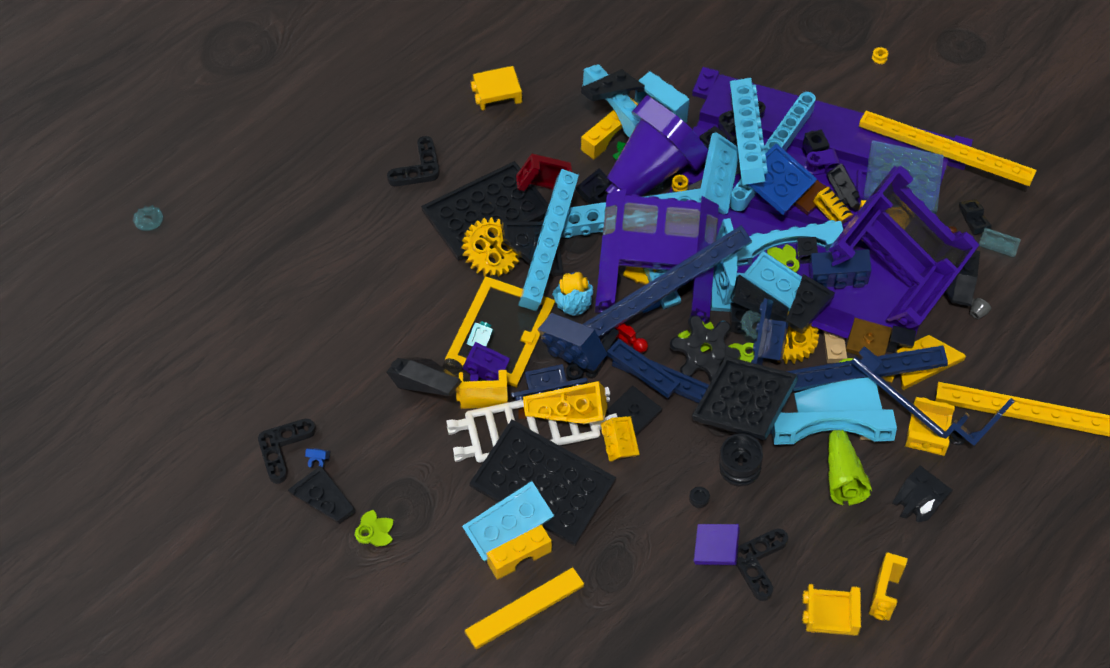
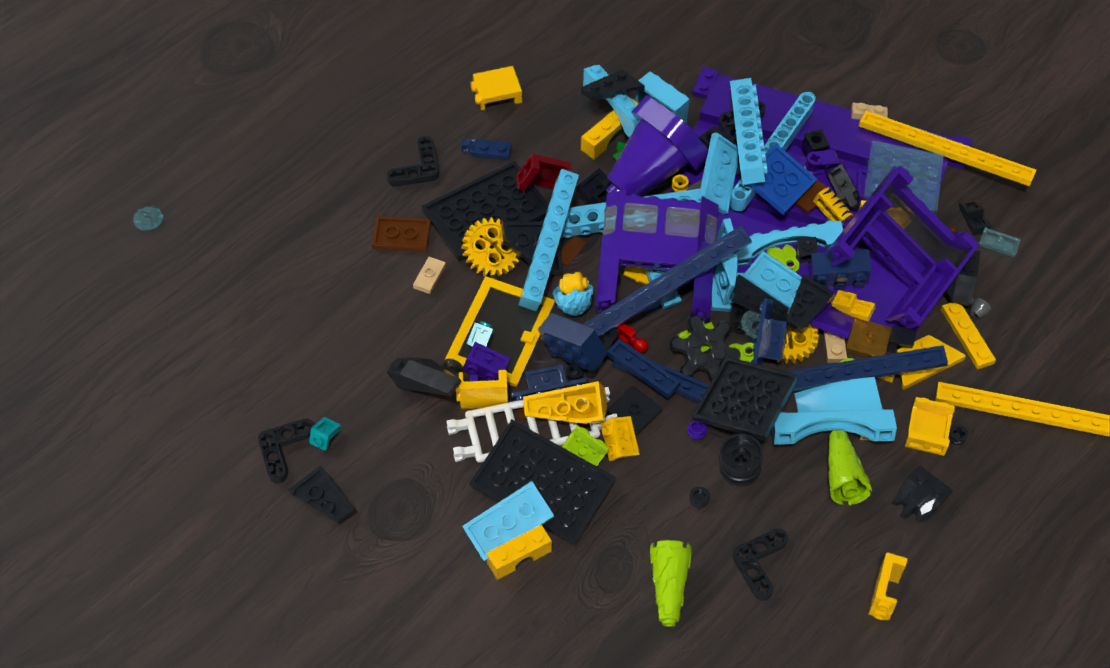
blue tile [305,448,330,468] -> none
lime plate [355,510,393,546] -> none
yellow tile [465,568,584,650] -> none
dark purple tile [694,524,740,565] -> none
yellow panel [802,584,861,635] -> none
dark blue piece [851,346,1015,446] -> none
yellow bush [872,47,888,64] -> none
none -> teal bracket [309,417,341,451]
none -> reddish brown tile [371,216,431,252]
none -> tan plate [413,257,446,294]
none -> dark blue hinge [461,139,511,160]
none -> reddish brown sticker [560,236,587,266]
none -> lime bracket [562,426,609,466]
none -> lime cone [650,540,692,627]
none -> dark purple plate [687,421,707,440]
none -> yellow slope [832,290,875,322]
none -> tan plate [851,103,888,120]
none -> yellow plate [941,302,996,370]

